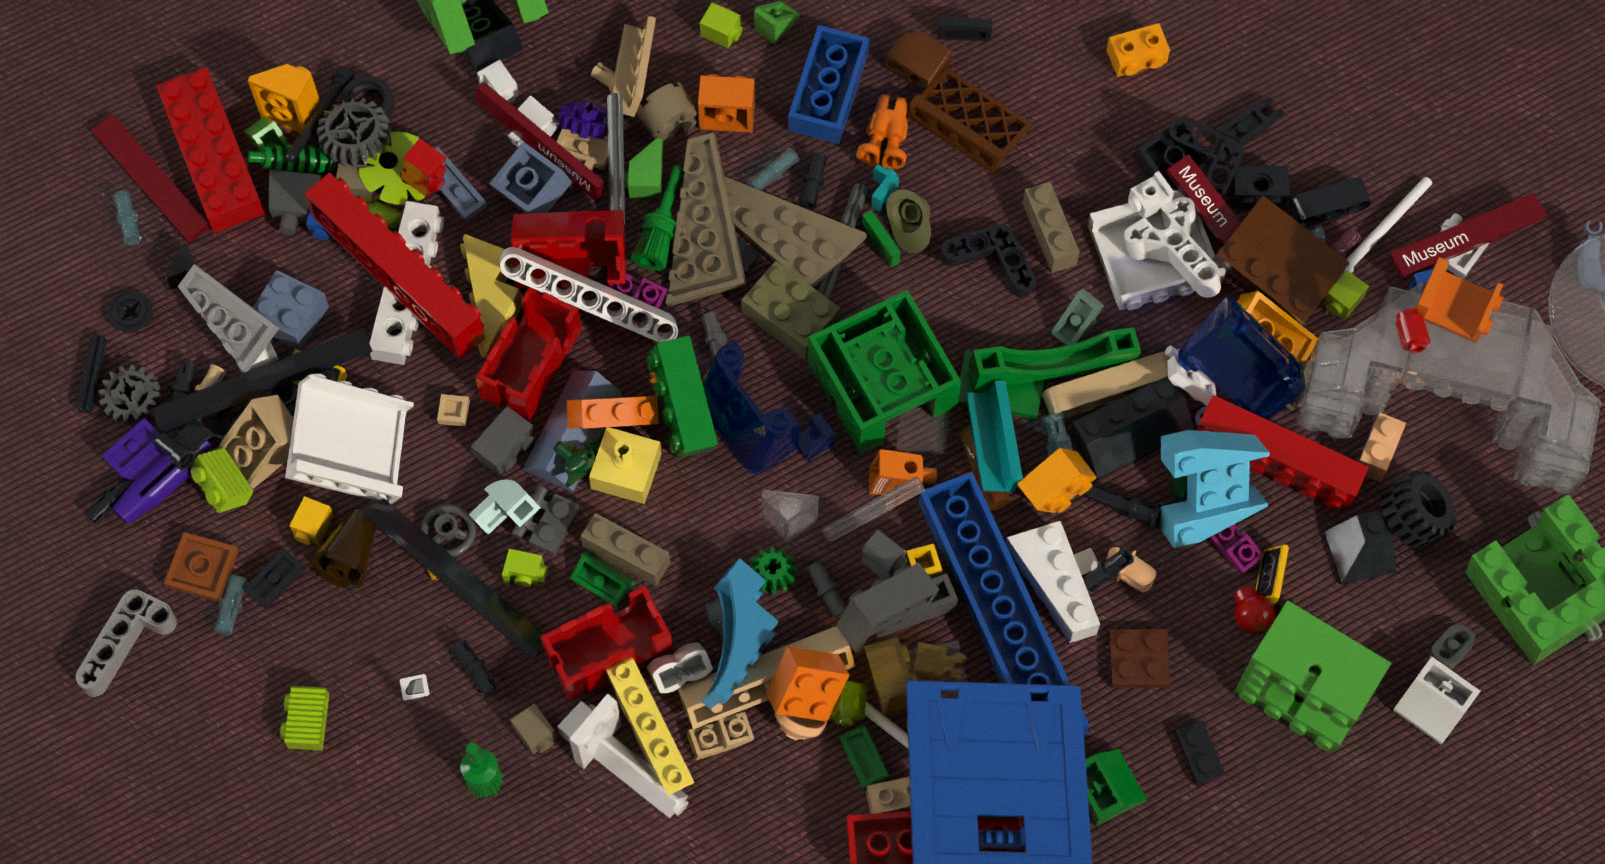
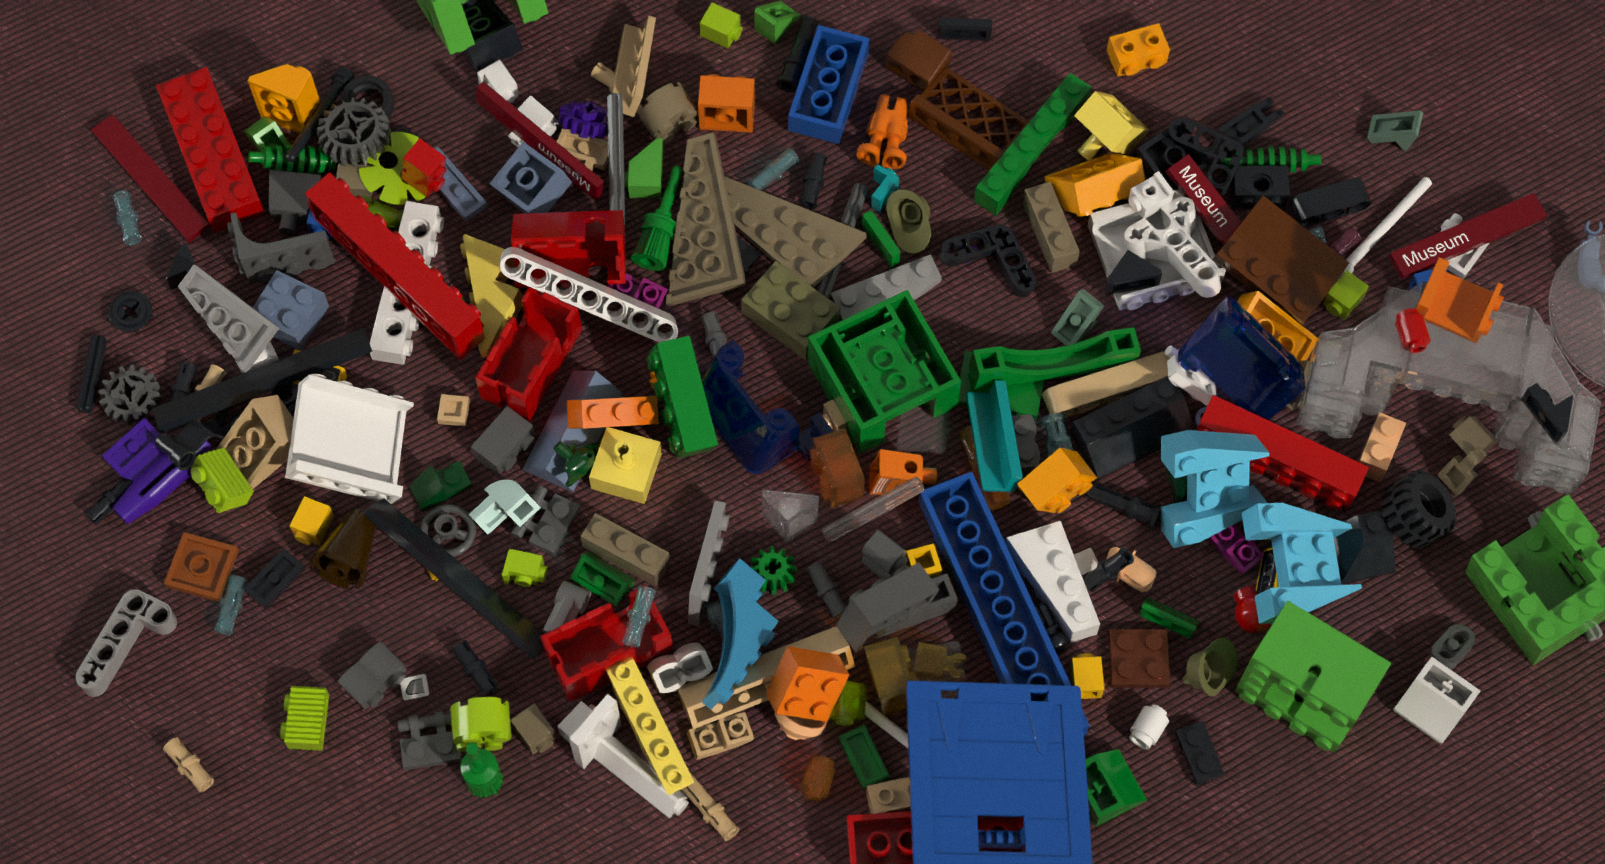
none -> tan pin [163,737,214,792]
none -> dark grey bracket [227,212,335,283]
none -> dark grey brick [338,641,407,710]
none -> dark grey plate [398,711,462,771]
none -> dark green slope [409,460,473,512]
none -> lime brick [450,697,512,752]
none -> light grey piece [543,581,591,633]
none -> clear light blue pin [622,586,656,648]
none -> tan pin [682,773,740,841]
none -> light grey wing [688,501,730,627]
none -> black pin [776,16,818,93]
none -> clear orange brick [800,755,835,801]
none -> clear orange brick [809,428,864,508]
none -> tan plate [821,400,846,437]
none -> light grey wing [830,254,942,321]
none -> green arch [974,73,1092,216]
none -> dark grey brick [1012,414,1040,479]
none -> black axle [1035,602,1068,654]
none -> light orange slope [1045,152,1145,216]
none -> yellow brick [1070,653,1104,699]
none -> light yellow brick [1074,91,1150,161]
none -> black slope [1105,250,1162,295]
none -> white brick [1129,704,1169,750]
none -> green slope [1139,598,1199,639]
none -> olive piece [1182,638,1237,696]
none -> green piece [1220,146,1321,173]
none -> medium azure wedge [1242,503,1362,624]
none -> sand green slope [1367,110,1423,151]
none -> dark tan plate [1437,447,1487,496]
none -> dark tan brick [1449,416,1498,455]
none -> black slope [1521,383,1573,445]

